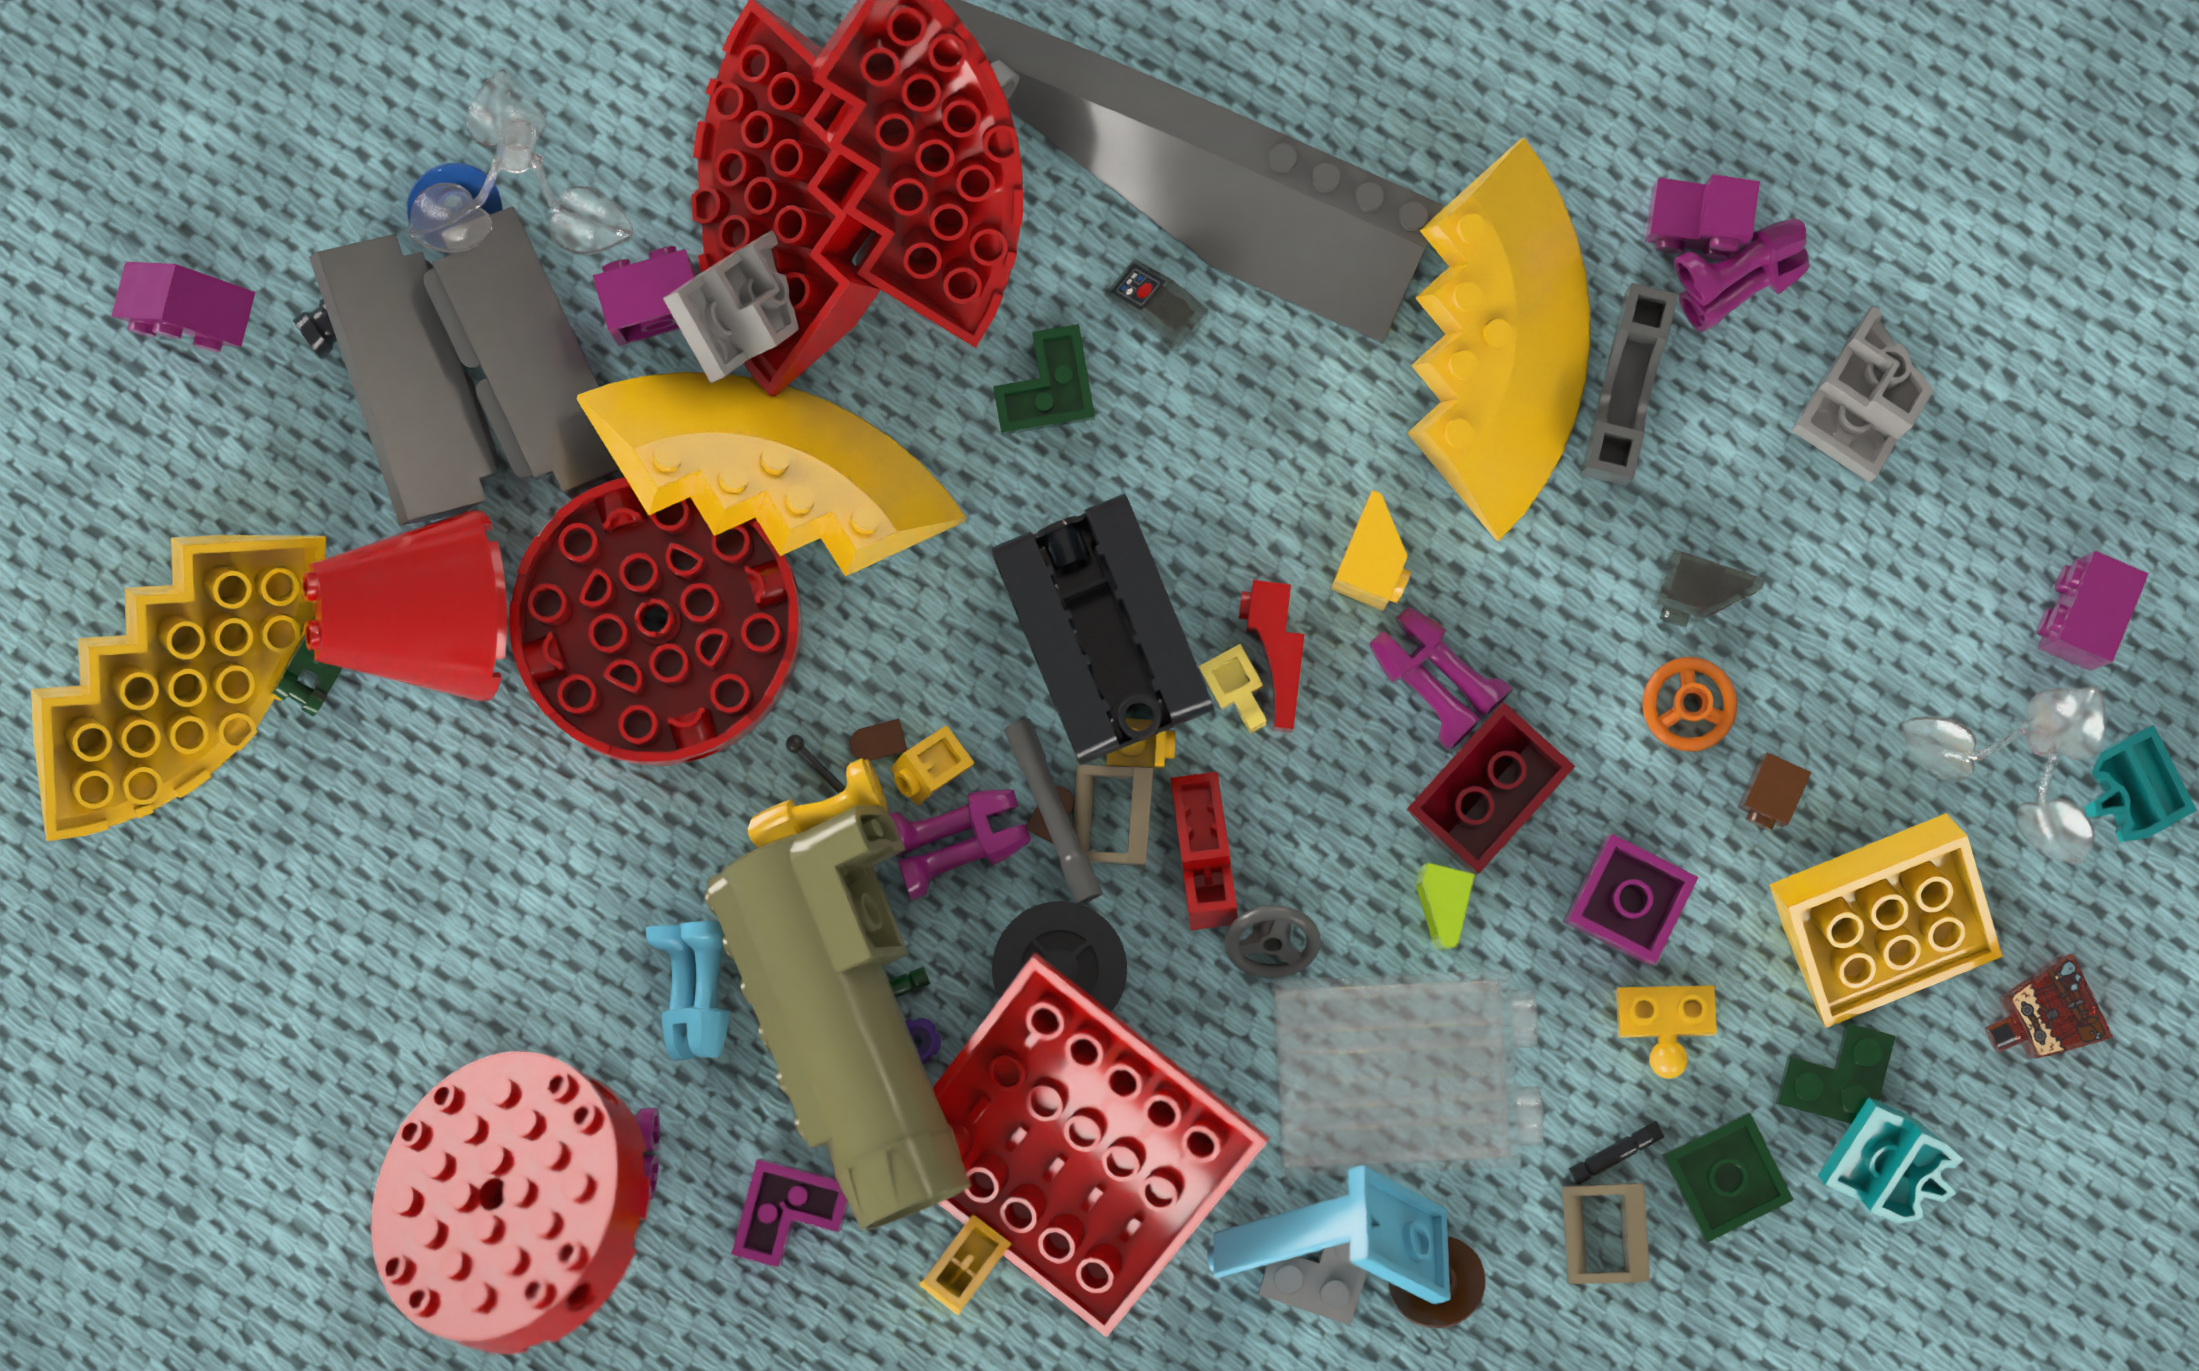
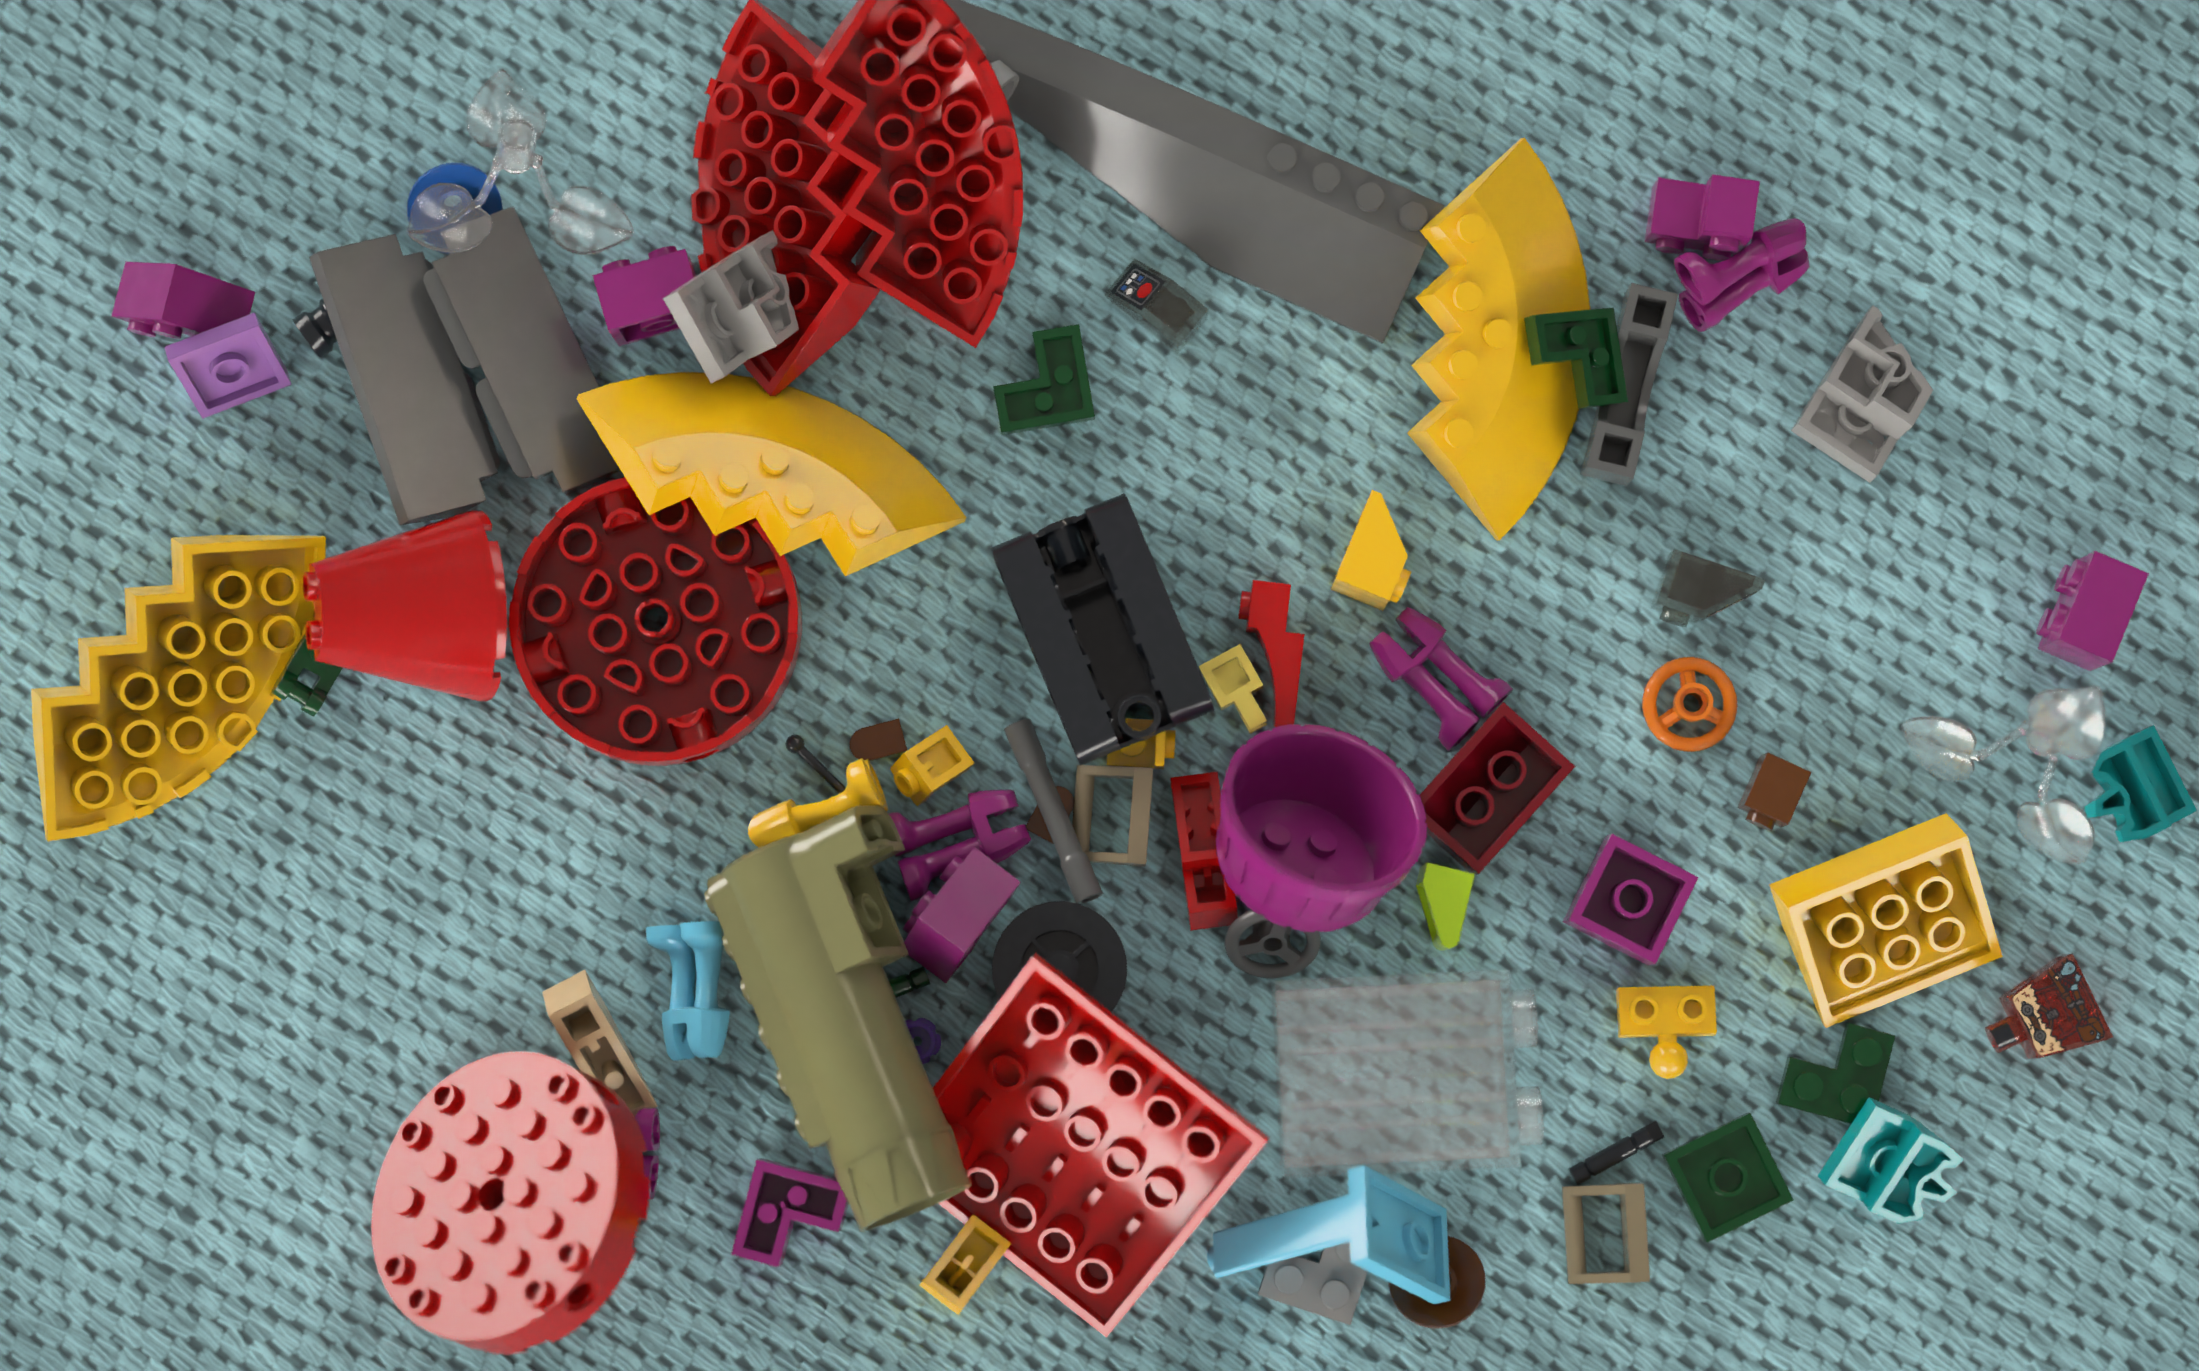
none -> medium lavender plate [165,312,291,419]
none -> tan slope [542,970,658,1116]
none -> magenta brick [902,847,1021,984]
none -> magenta piece [1216,724,1427,932]
none -> dark green plate [1524,307,1628,409]

